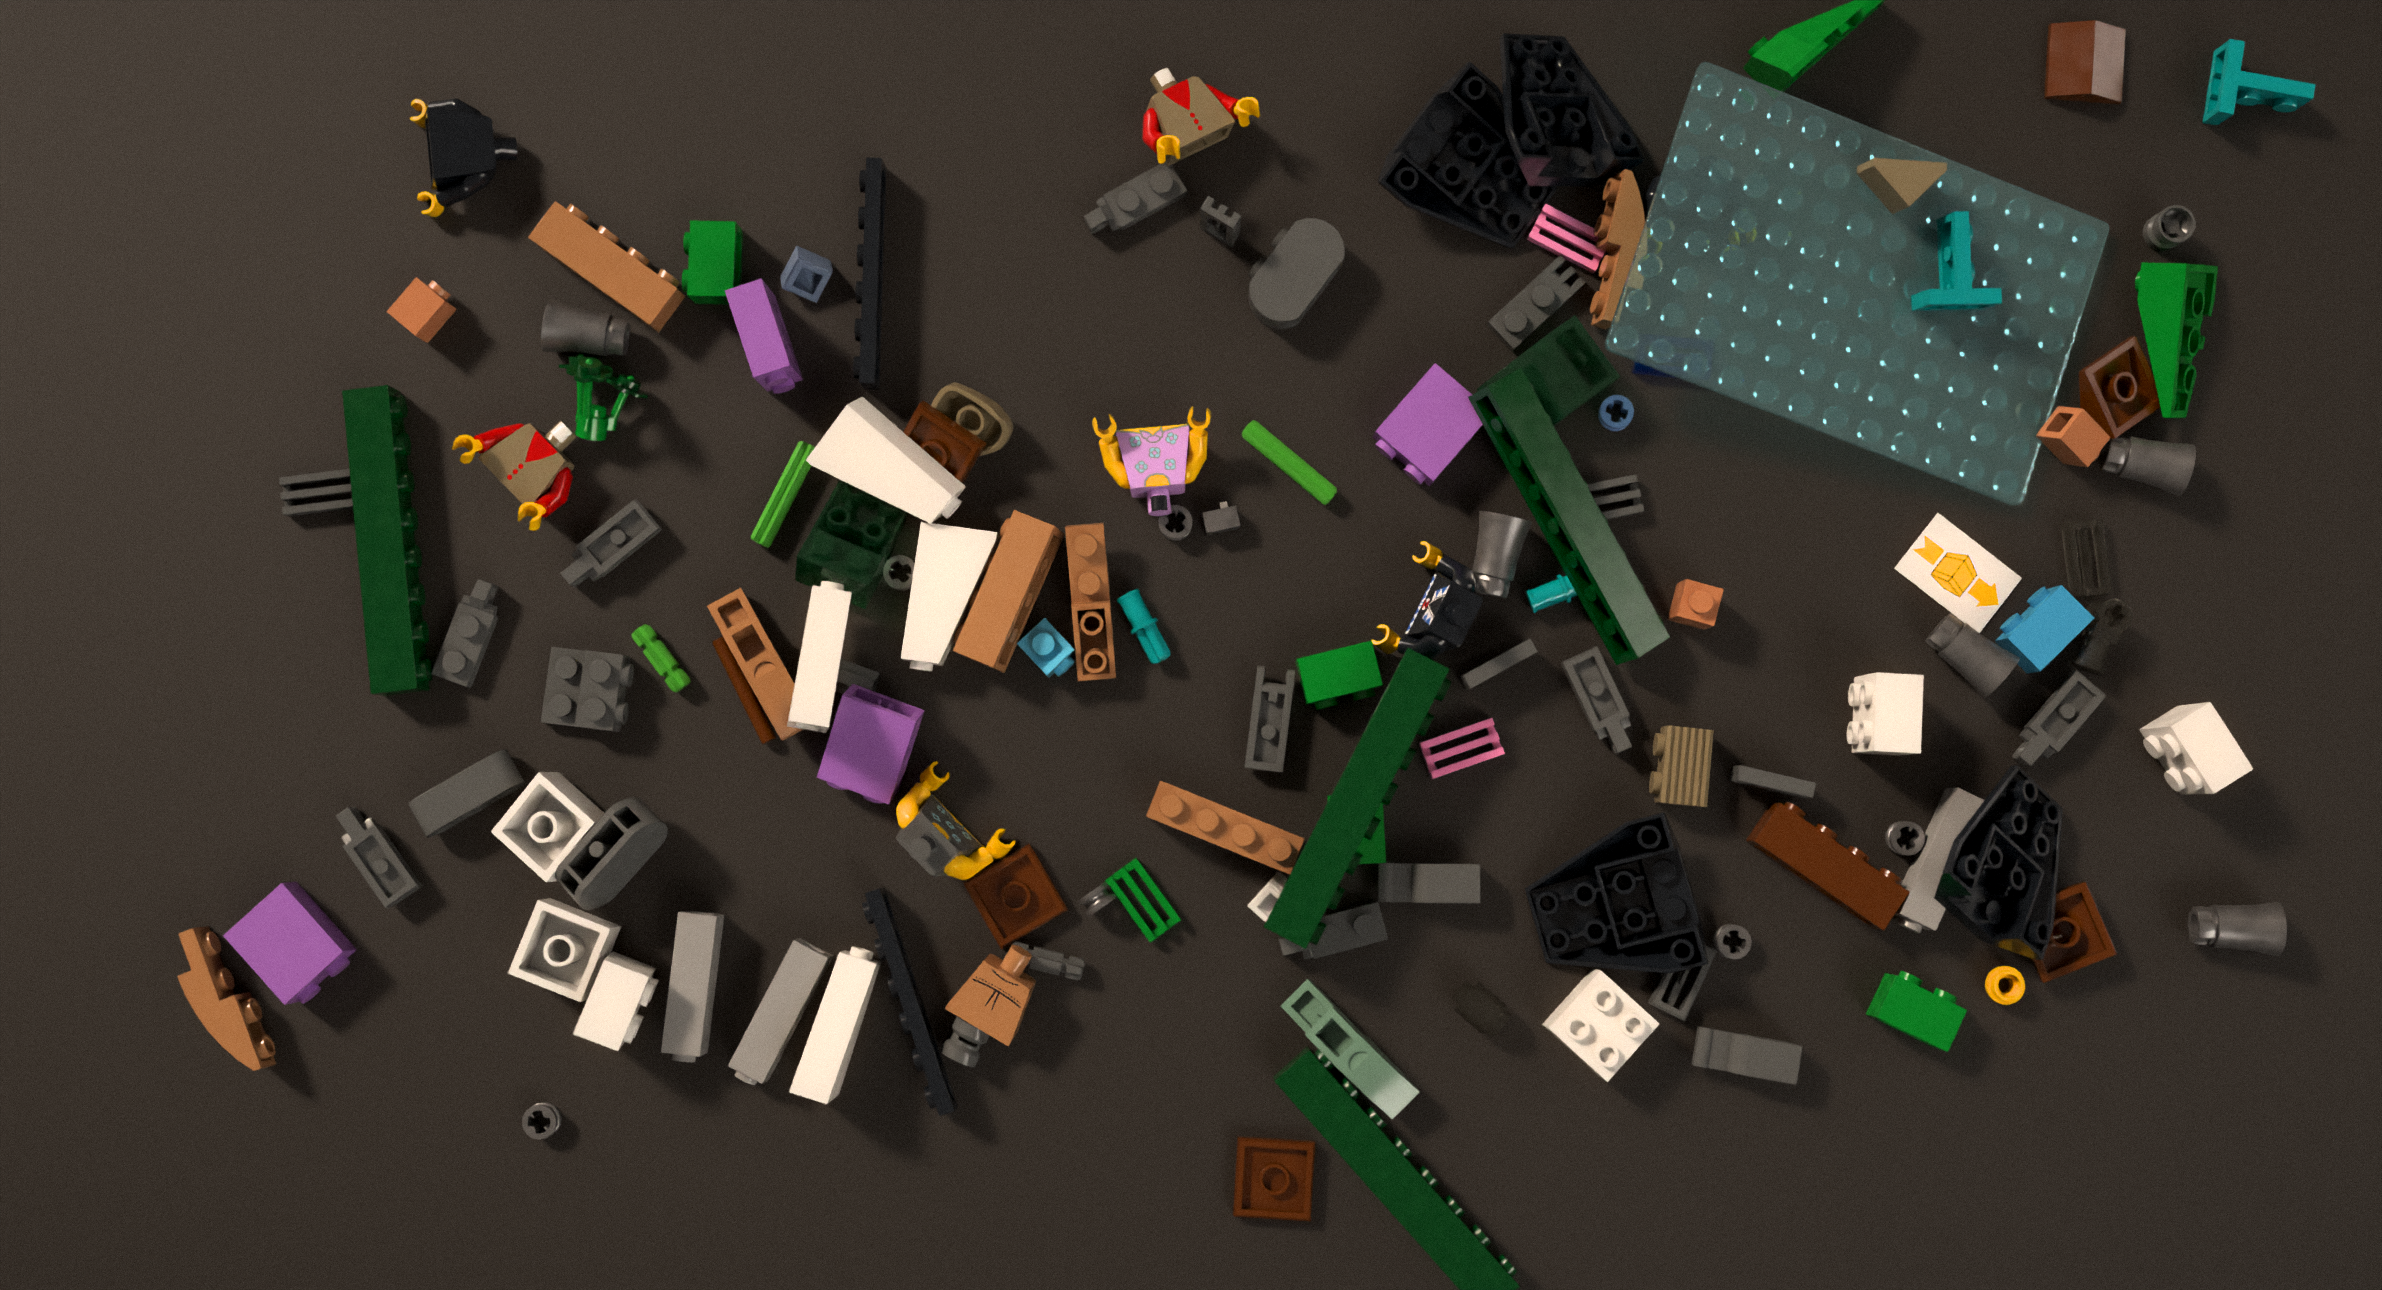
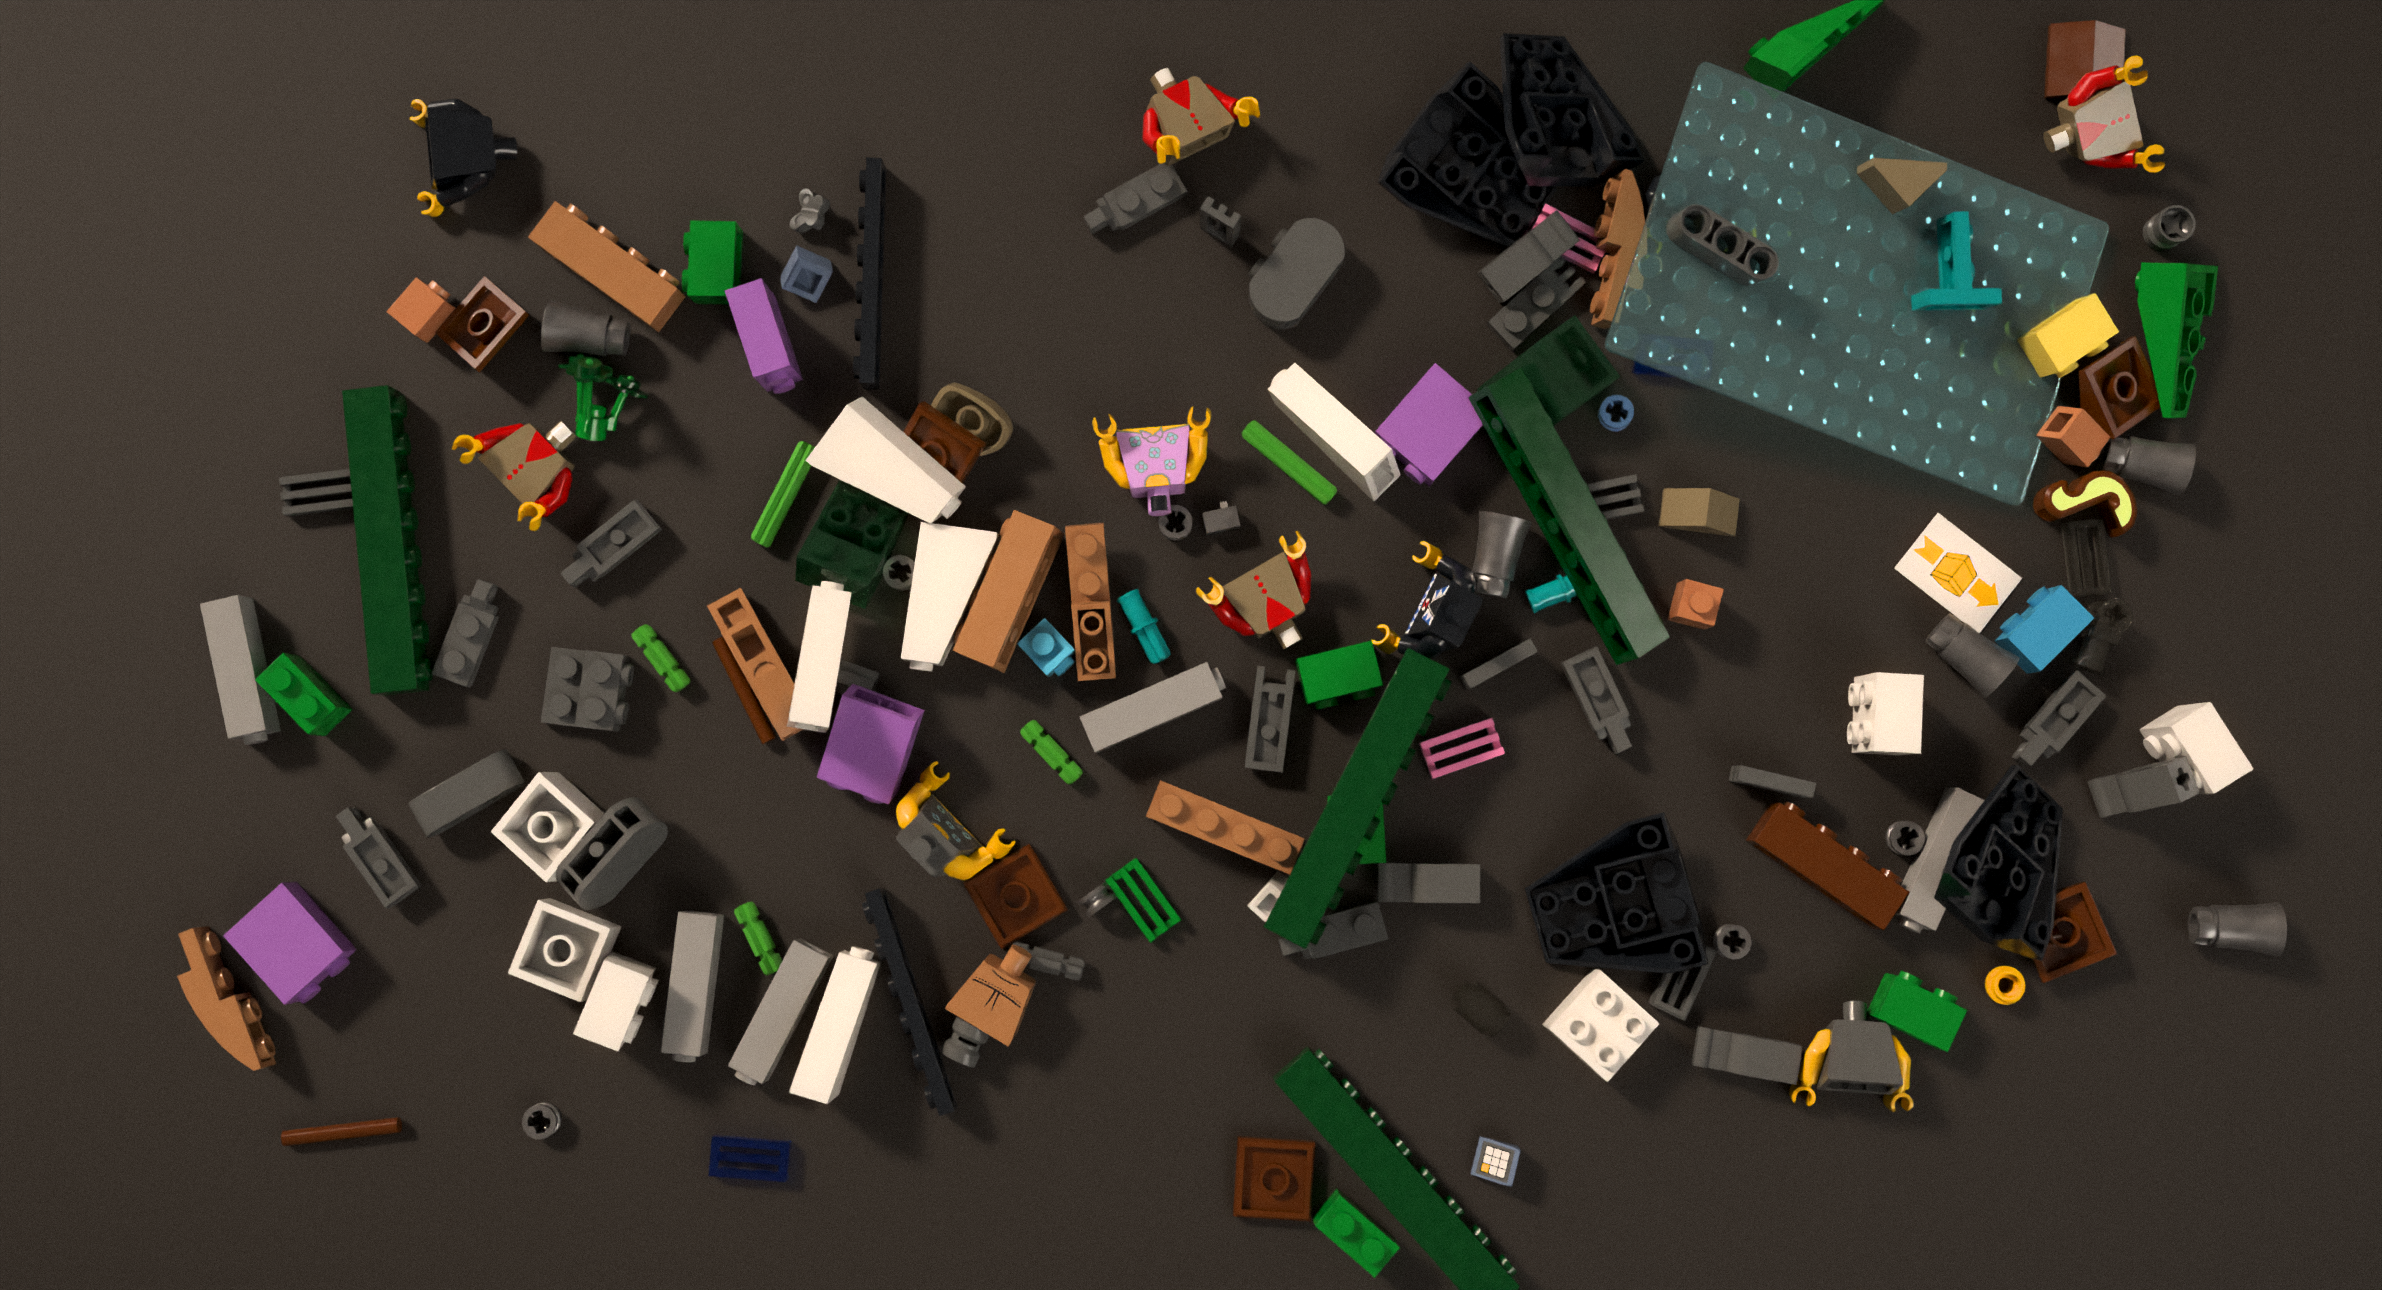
sand green slope [1281,979,1421,1119] -> none
dark tan brick [1649,725,1714,807] -> none
teal bracket [2202,39,2316,126] -> none
none -> light grey brick [200,595,281,745]
none -> green brick [255,653,353,736]
none -> reddish brown bar [281,1117,402,1146]
none -> reddish brown slope [435,276,530,373]
none -> clear blue tile [708,1135,792,1182]
none -> bright green axle [734,902,782,975]
none -> dark grey piece [789,188,830,234]
none -> bright green axle [1020,720,1083,785]
none -> light grey brick [1080,662,1226,753]
none -> torso [1196,531,1311,650]
none -> white slope [1268,363,1401,501]
none -> green brick [1312,1188,1400,1278]
none -> slope [1470,1136,1521,1187]
none -> dark grey piece [1476,210,1580,303]
none -> dark tan slope [1658,488,1740,537]
none -> dark grey beam [1666,204,1779,286]
none -> dark grey torso [1789,1001,1913,1112]
none -> light yellow brick [2017,293,2119,378]
none -> reddish brown animal [2033,471,2137,538]
none -> torso [2043,56,2165,173]
none -> dark grey piece [2087,756,2199,818]

